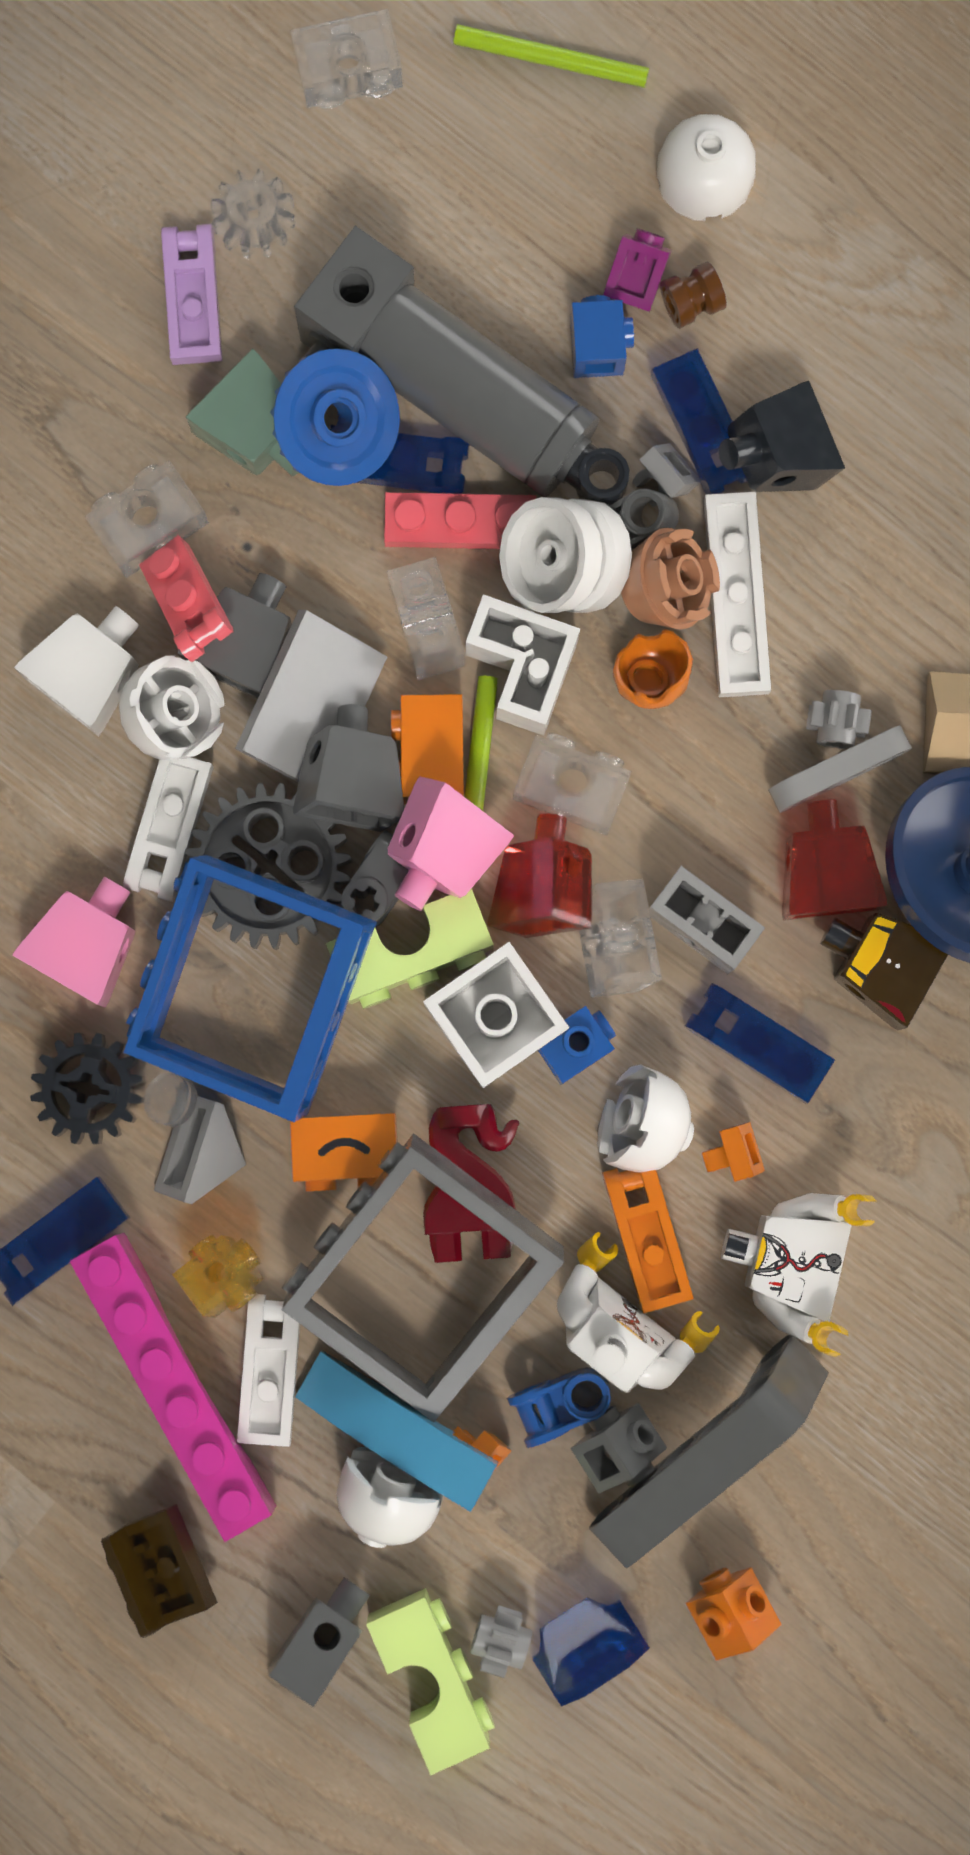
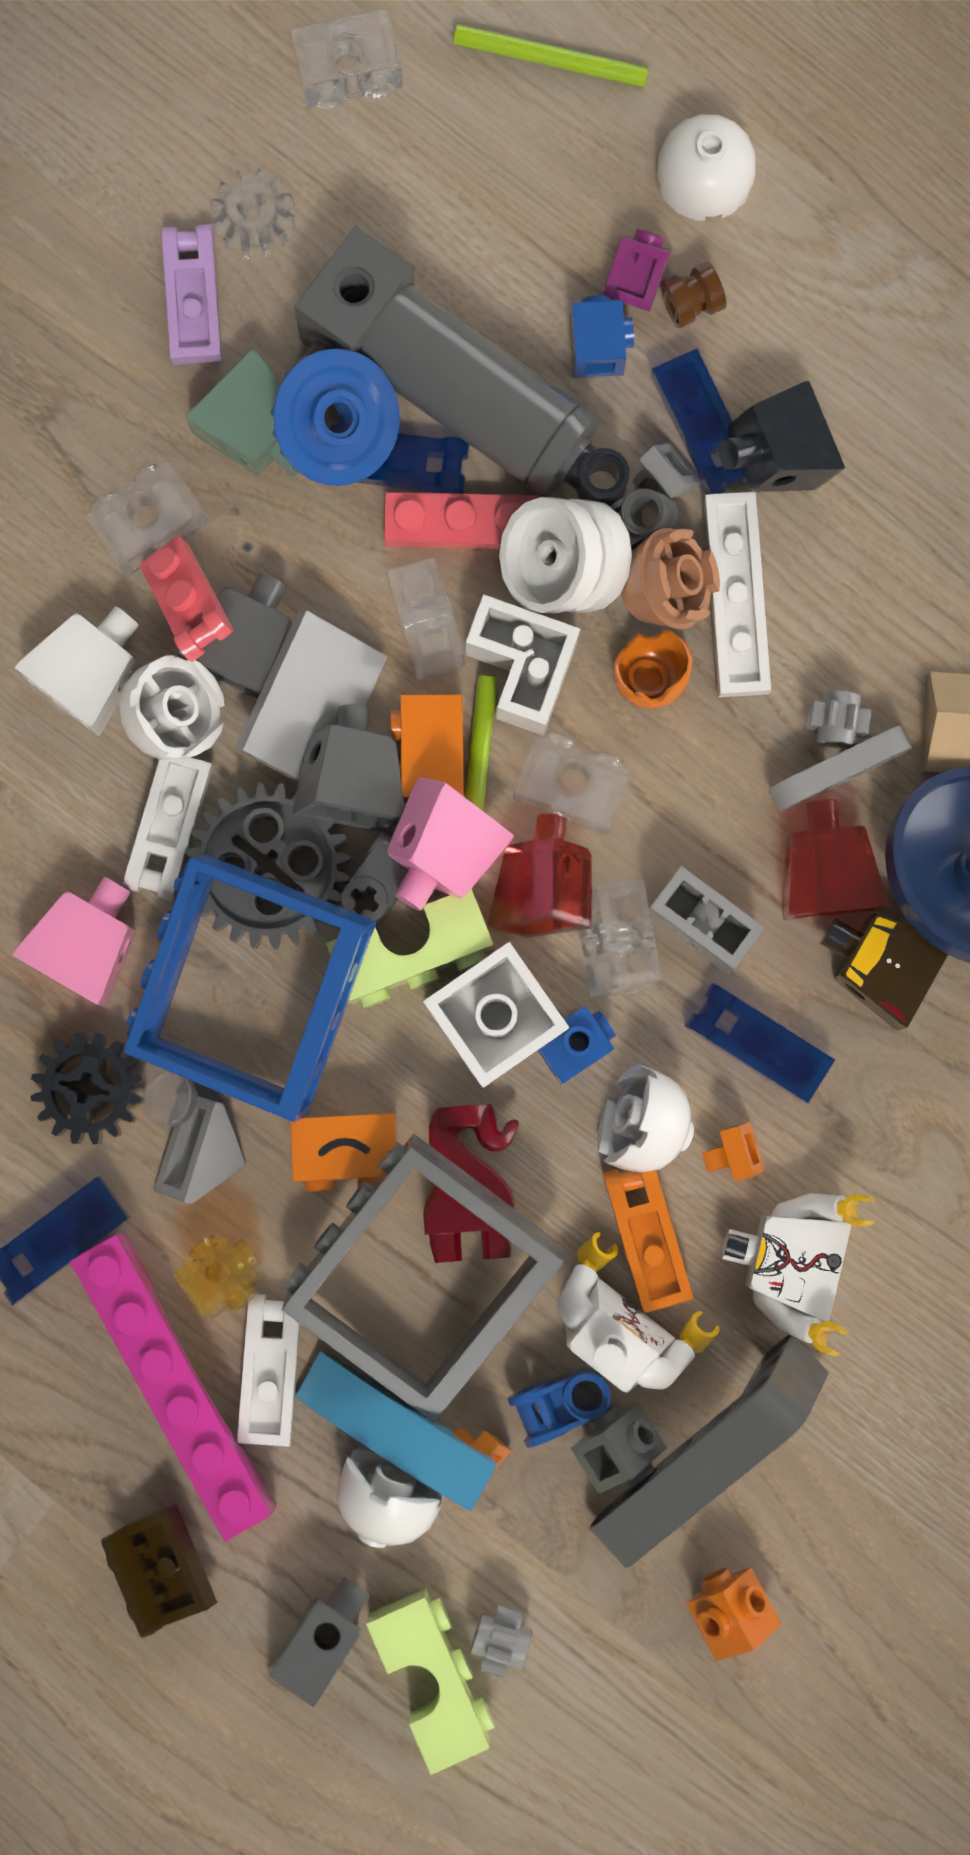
clear blue slope [532,1597,650,1707] -> none

